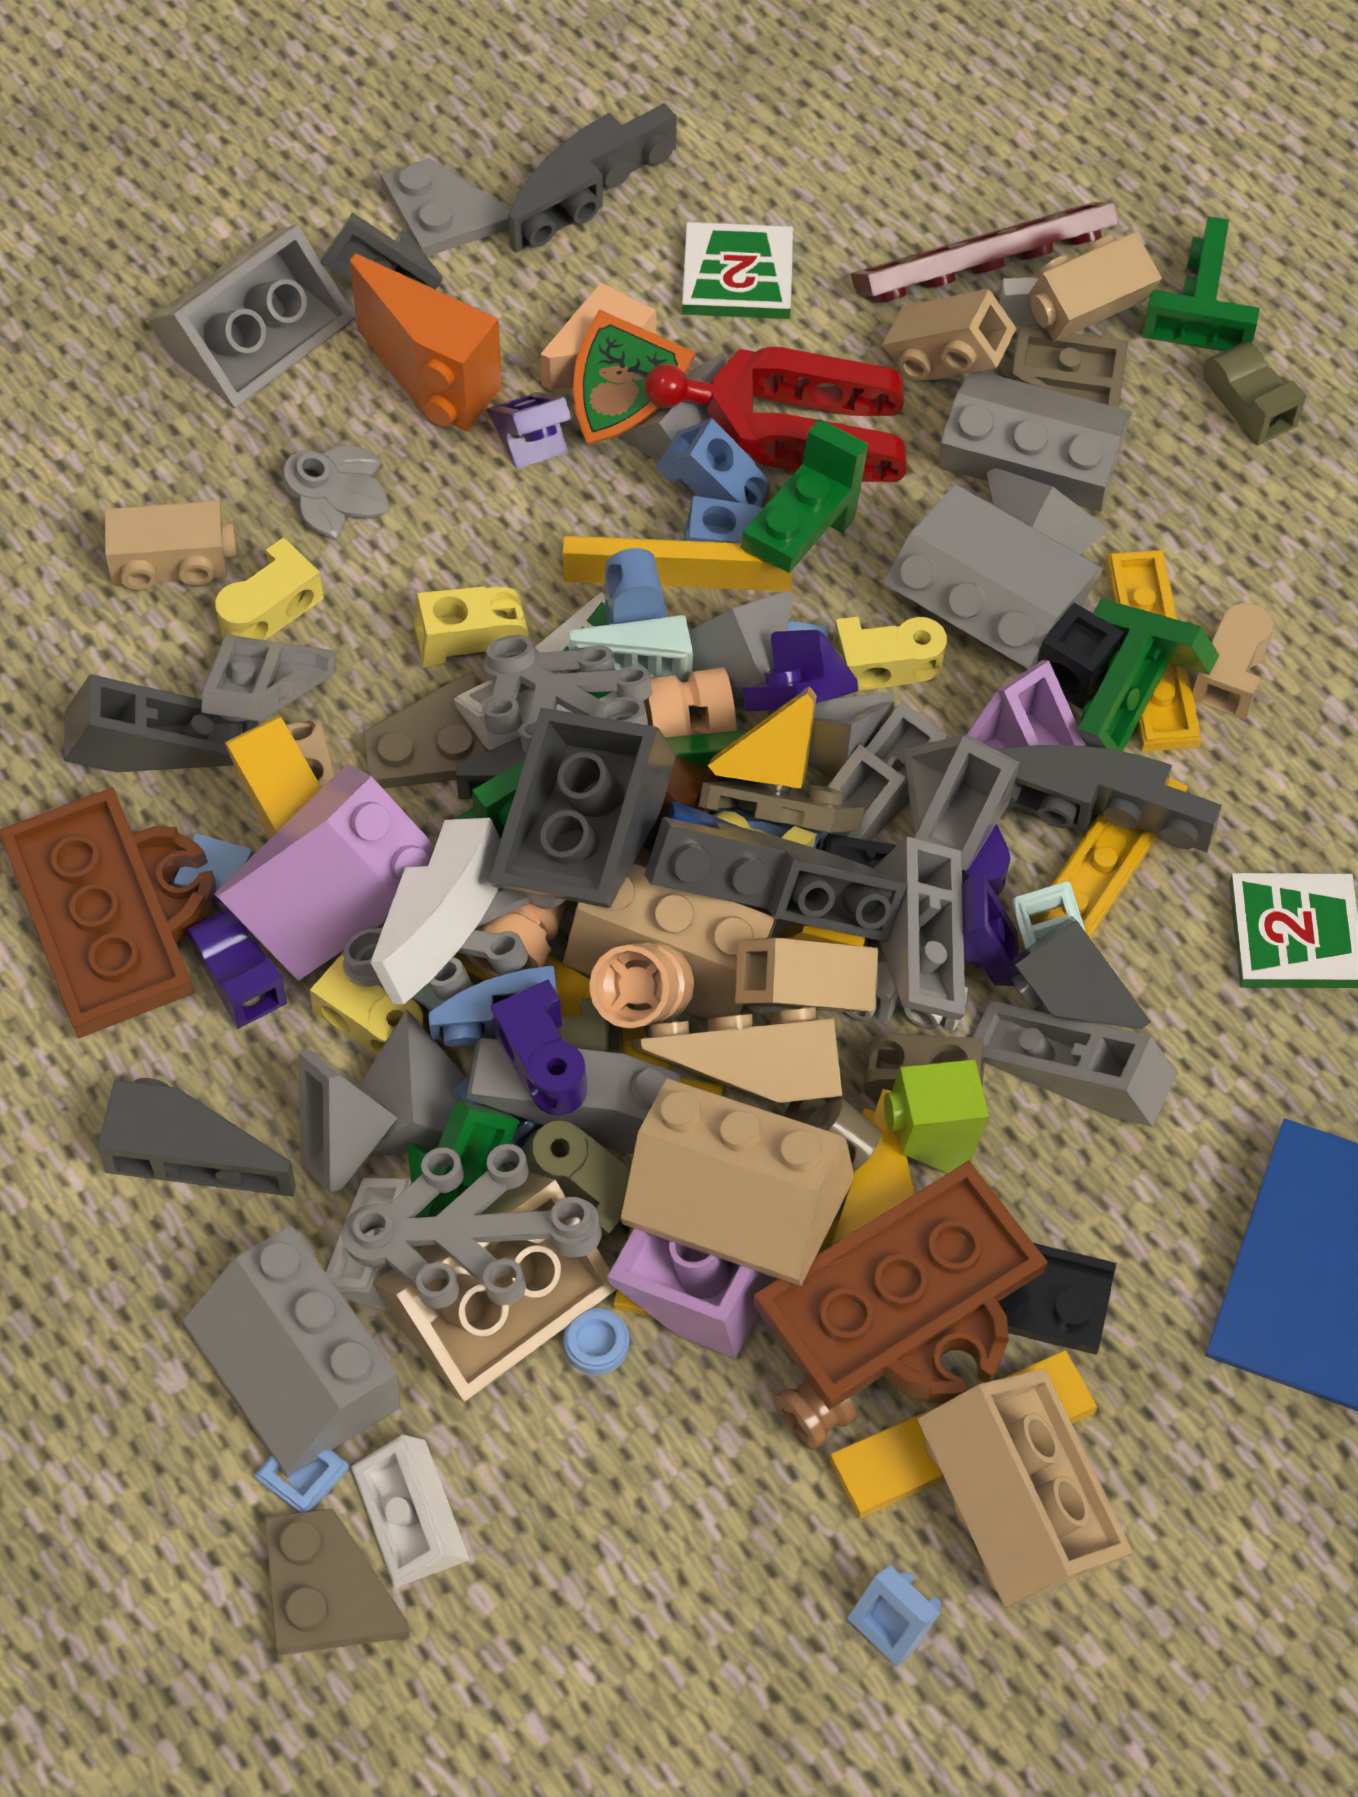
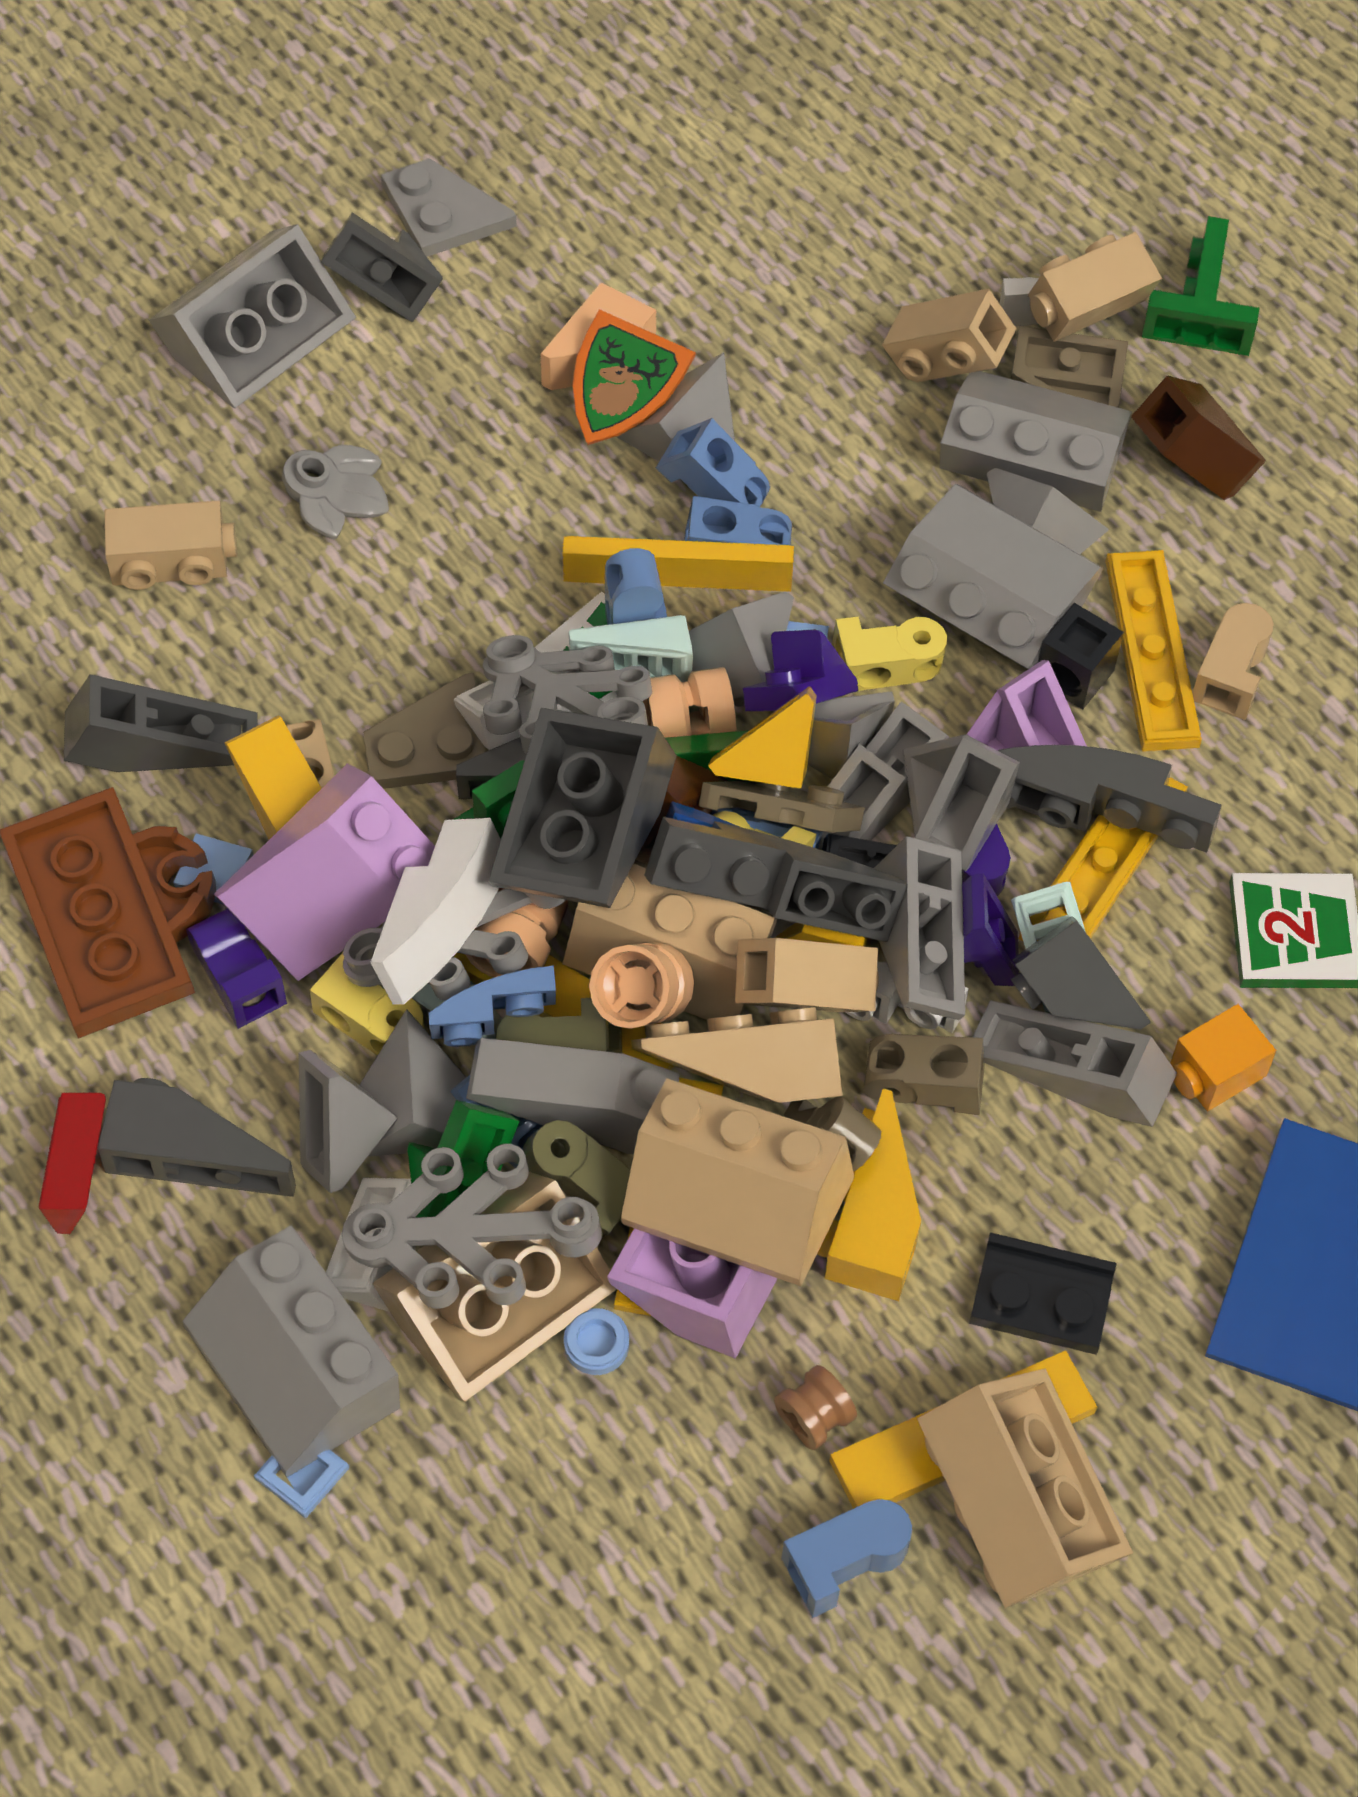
light grey wing [201,635,336,722] -> none
light yellow leg [215,537,324,640] -> none
dark tan wing [265,1508,410,1656] -> none
orange slope [350,253,502,432] -> none
white slope [351,1435,470,1588] -> none
light yellow leg [414,586,529,667] -> none
slope [486,392,571,469] -> none
dark purple leg [490,979,587,1115] -> none
dark grey slope [508,103,677,253] -> none
red piece [644,346,907,482] -> none
tile [682,222,793,319] -> none
green bracket [740,419,869,573] -> none
dark orange plate [752,1161,1048,1410] -> none
light blue tile [847,1565,941,1667] -> none
plate [851,202,1119,303] -> none
lime slope [884,1060,989,1173] -> none
green bracket [1077,598,1219,752] -> none
olive leg [1203,341,1306,446] -> none
none -> red slope [38,1093,106,1234]
none -> medium blue leg [781,1499,912,1618]
none -> reddish brown slope [1131,375,1266,500]
none -> light orange brick [1170,1004,1277,1112]

